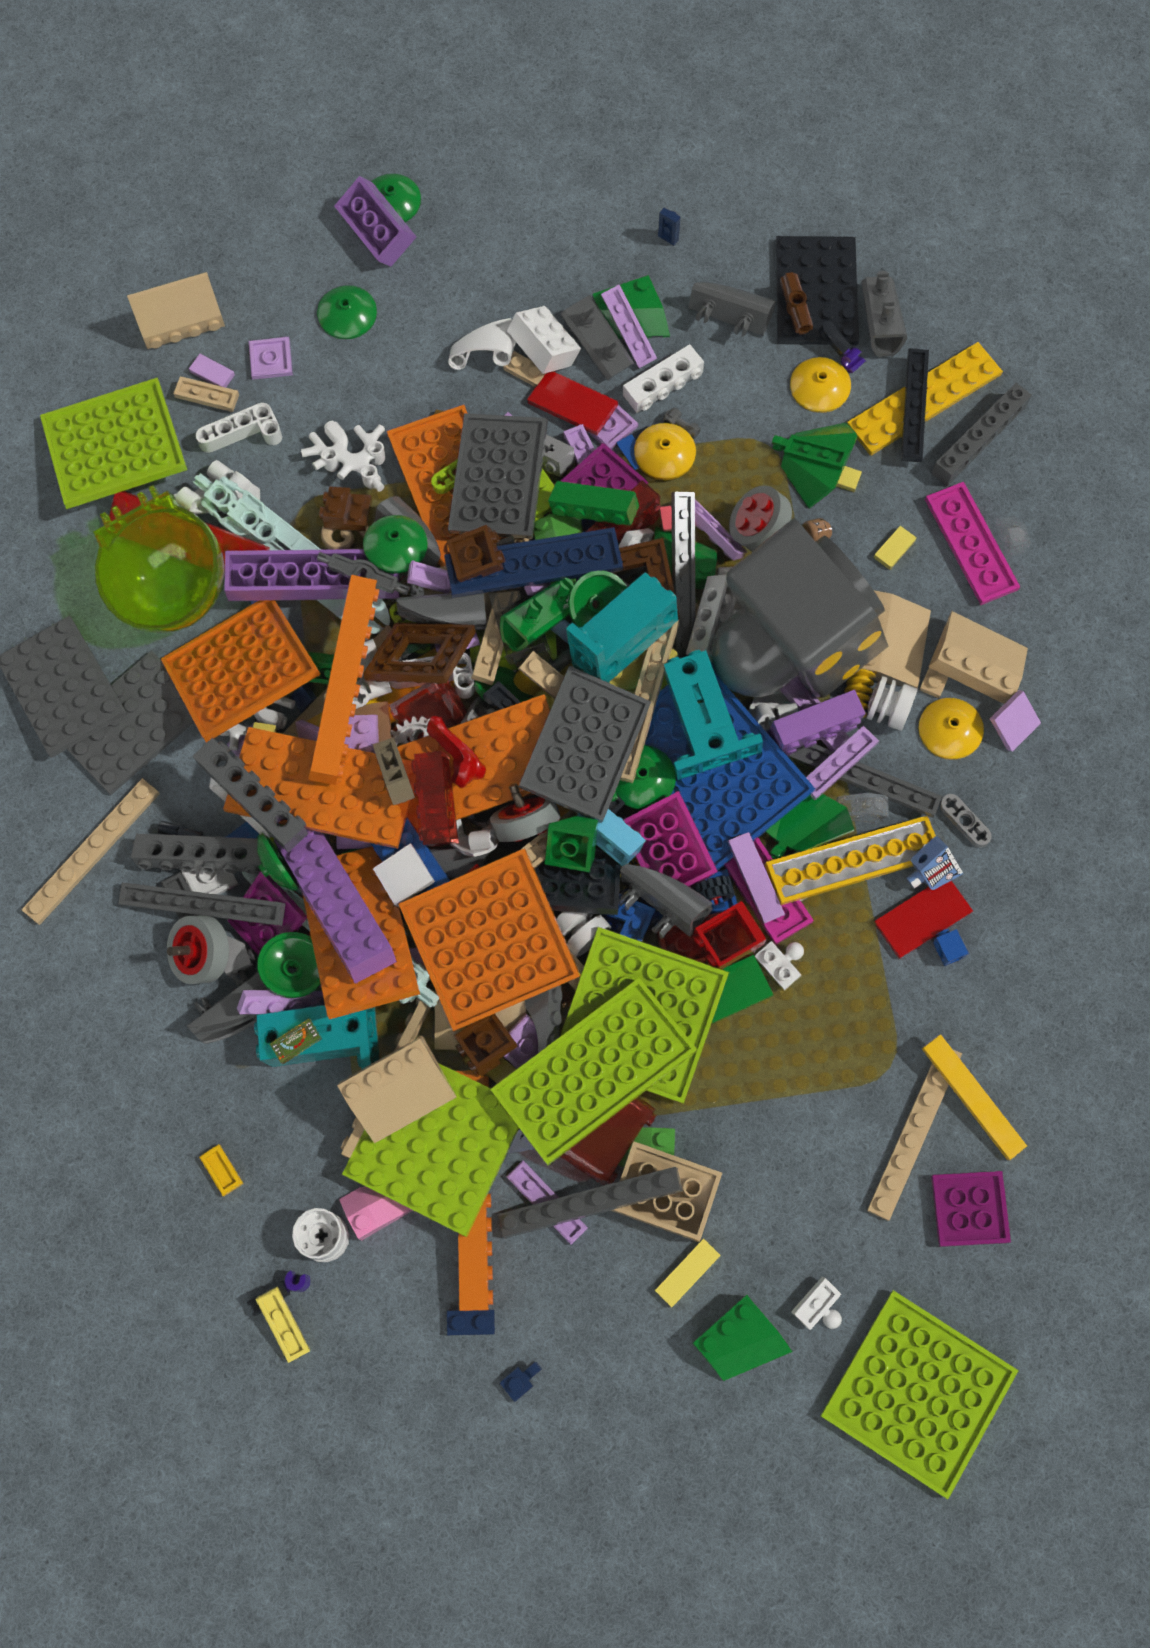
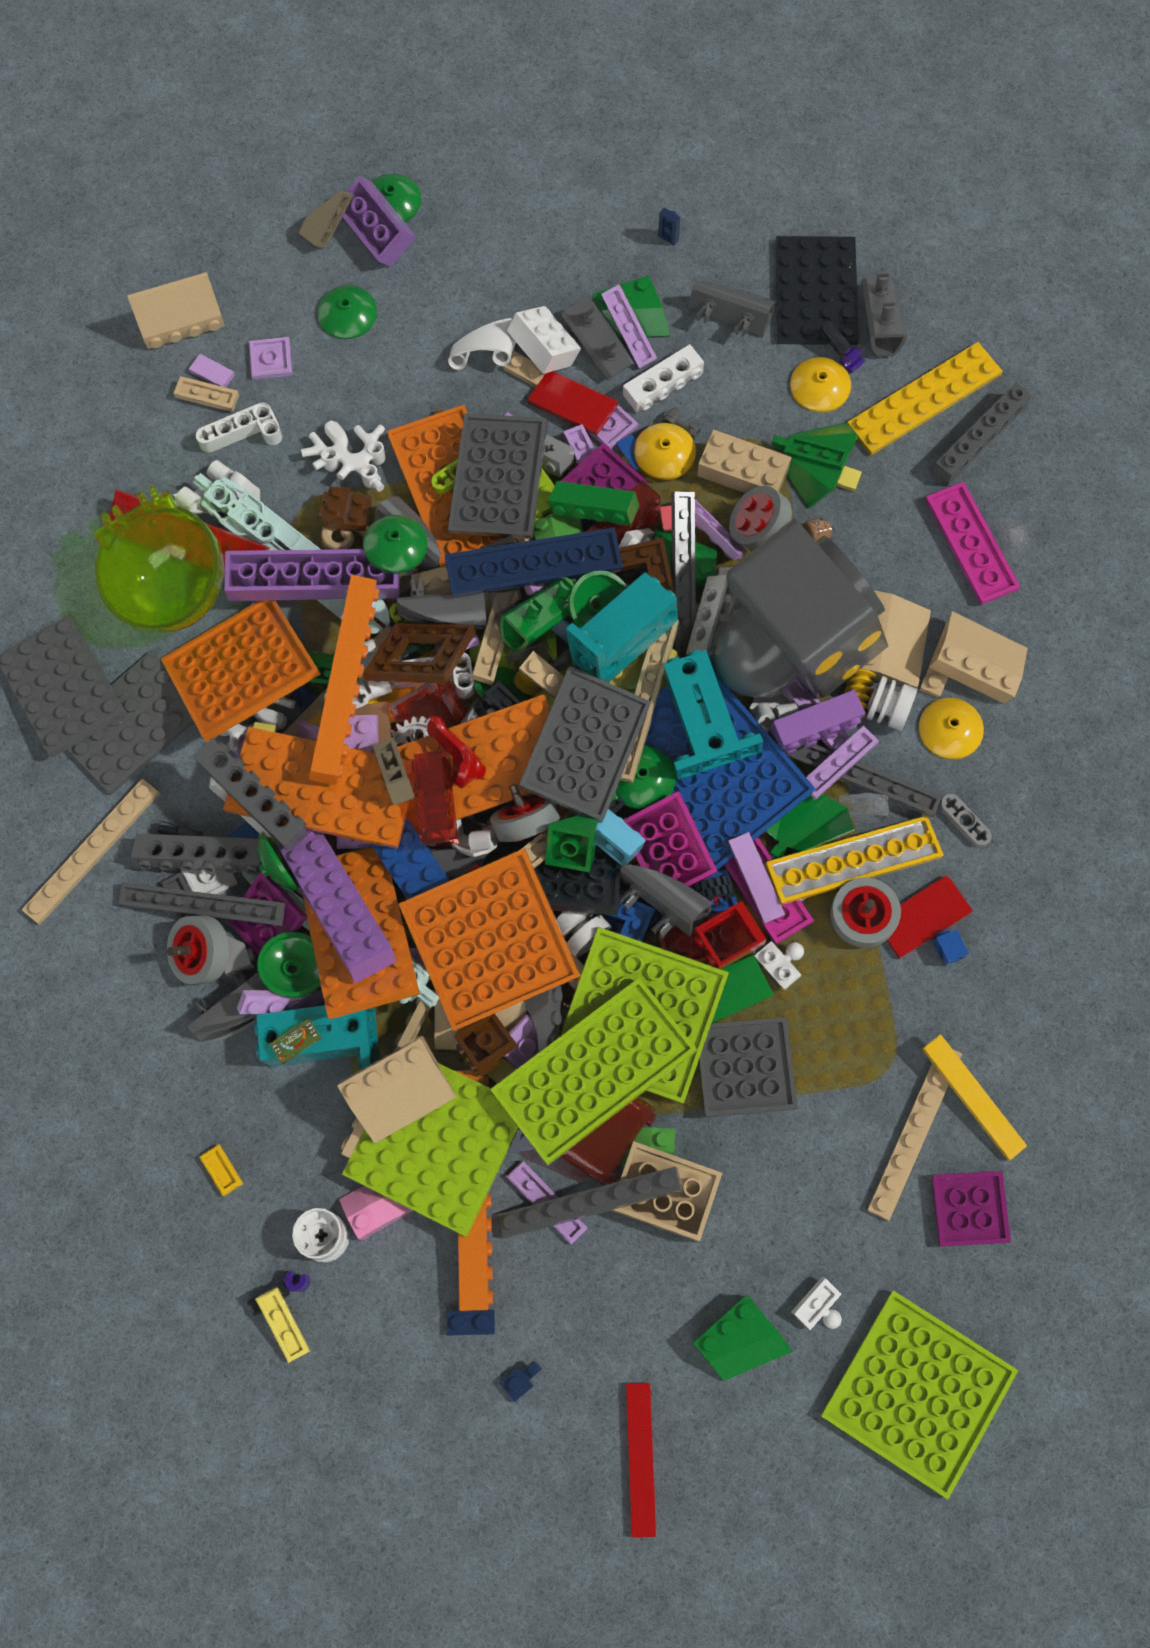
lime plate [40,377,188,509] -> none
dark grey piece [317,552,410,595] -> none
white tile [373,843,435,907] -> none
lavender tile [407,561,450,593] -> none
reddish brown plate [447,525,505,582] -> none
light yellow tile [655,1239,721,1308] -> none
reddish brown piece [780,272,813,335] -> none
light yellow tile [874,526,917,570] -> none
black tile [901,348,929,463] -> none
medium blue torso [906,836,963,890] -> none
lavender tile [990,690,1041,752] -> none
none -> dark tan slope [299,191,354,248]
none -> red tile [626,1383,656,1538]
none -> tan brick [697,429,792,493]
none -> dark grey plate [699,1017,798,1118]
none -> wheel [830,877,901,948]

